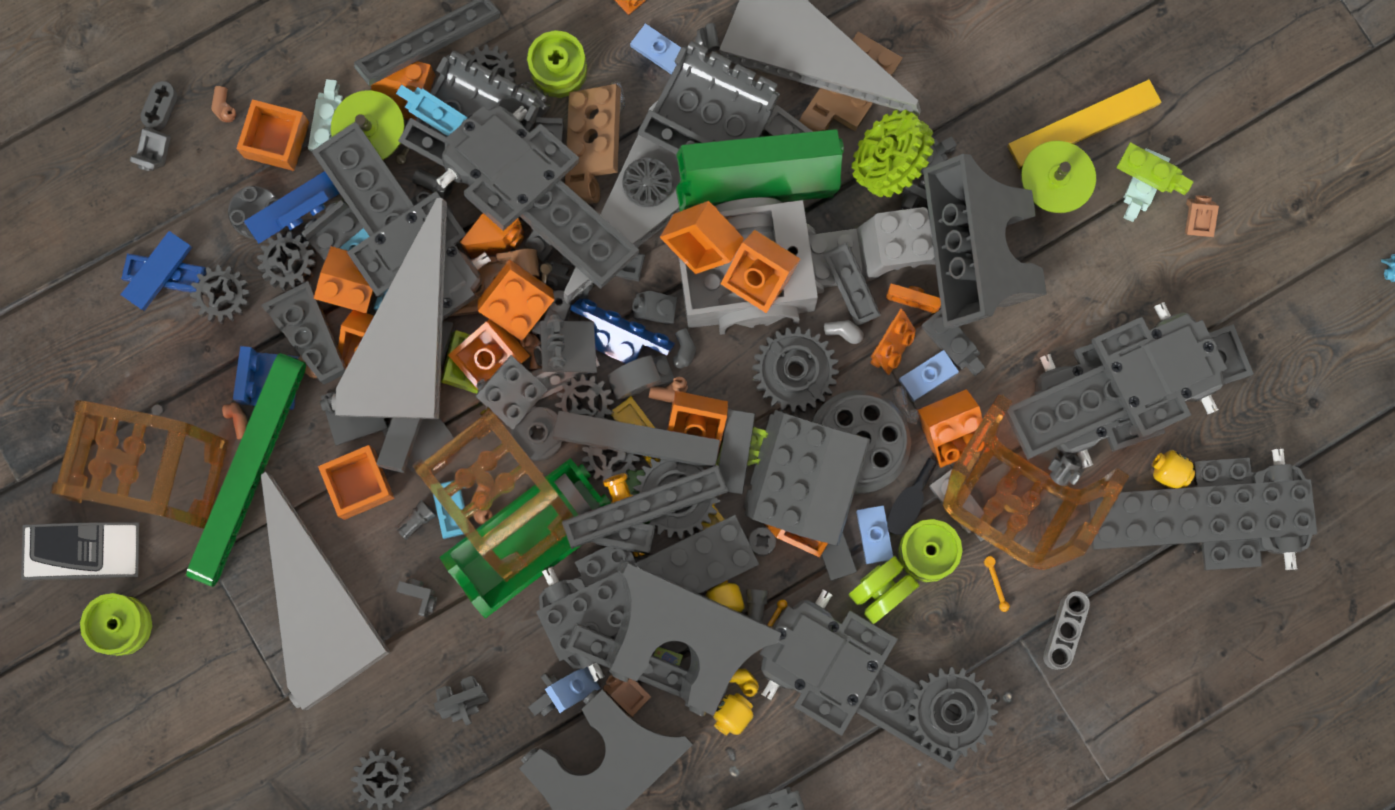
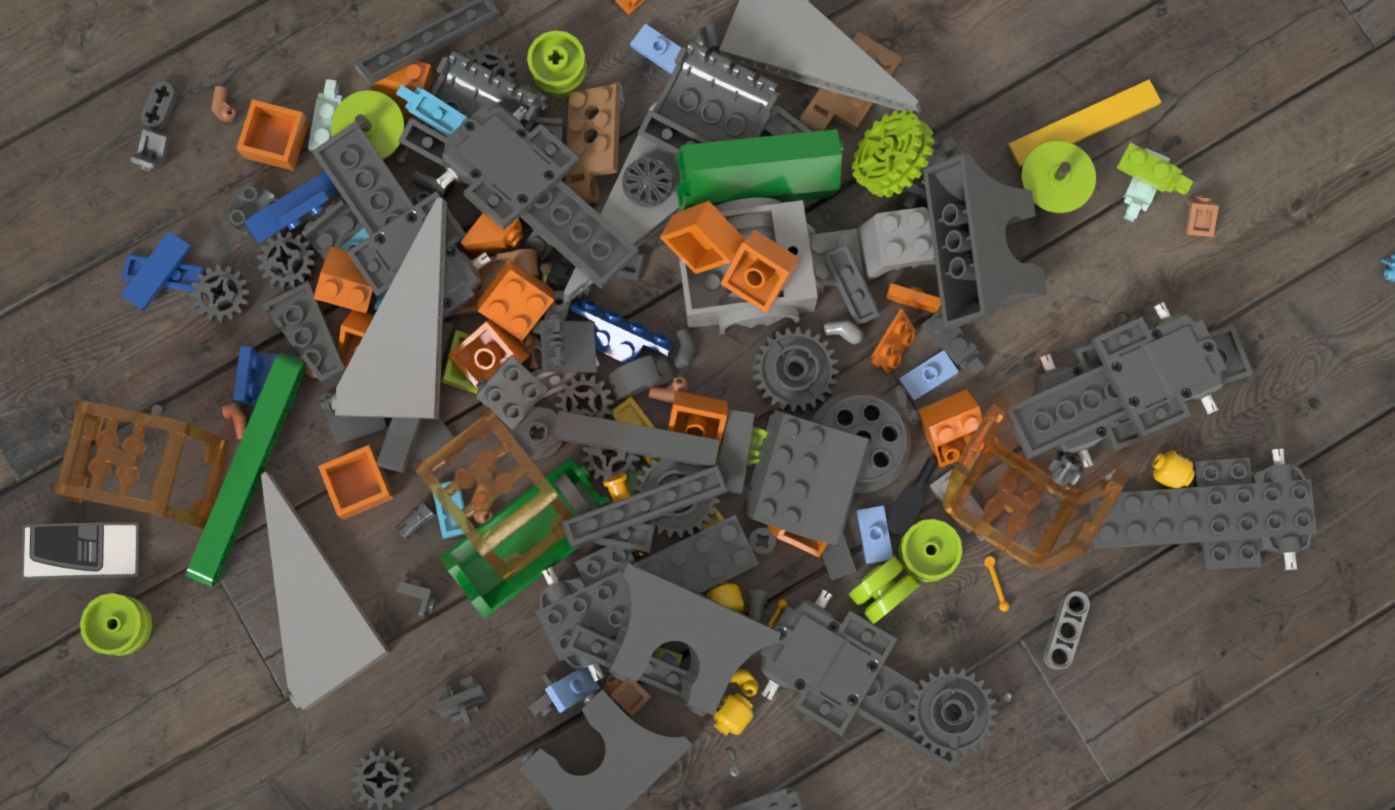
dark grey bracket [632,291,677,325] -> none

